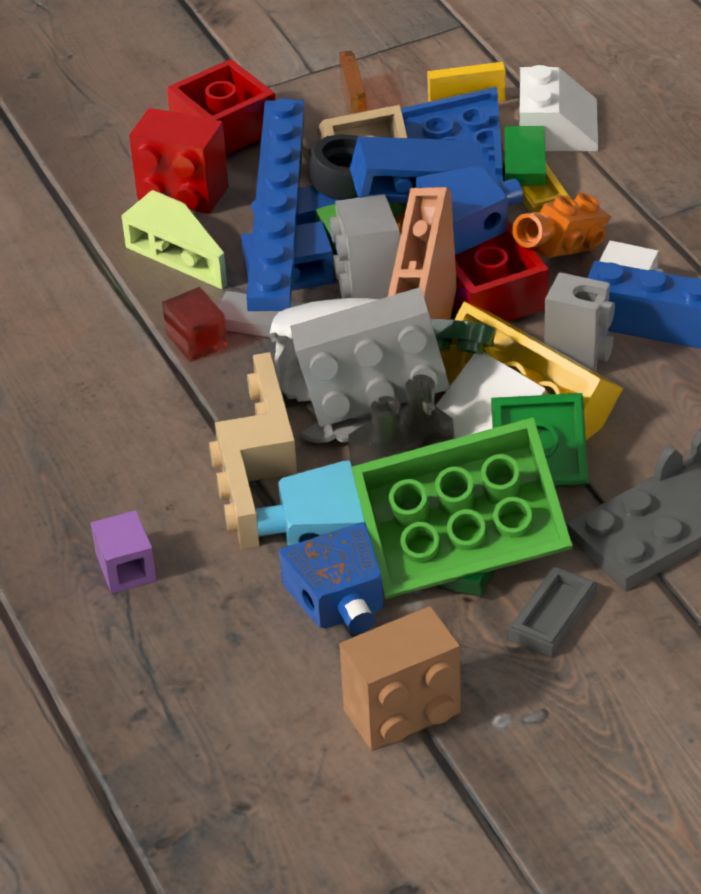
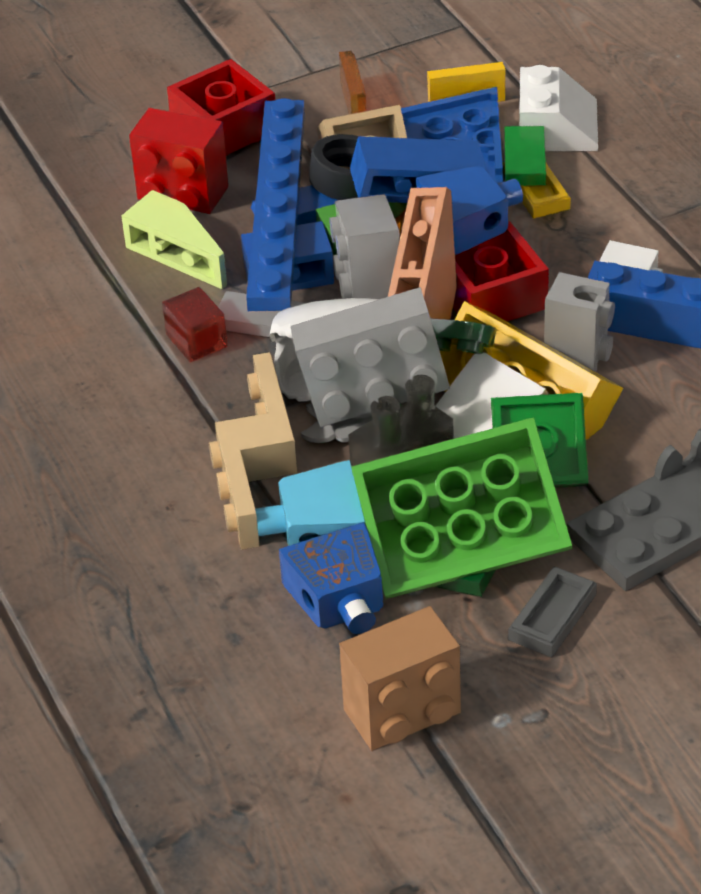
medium lavender brick [91,510,157,594] -> none
orange brick [513,192,611,258] -> none

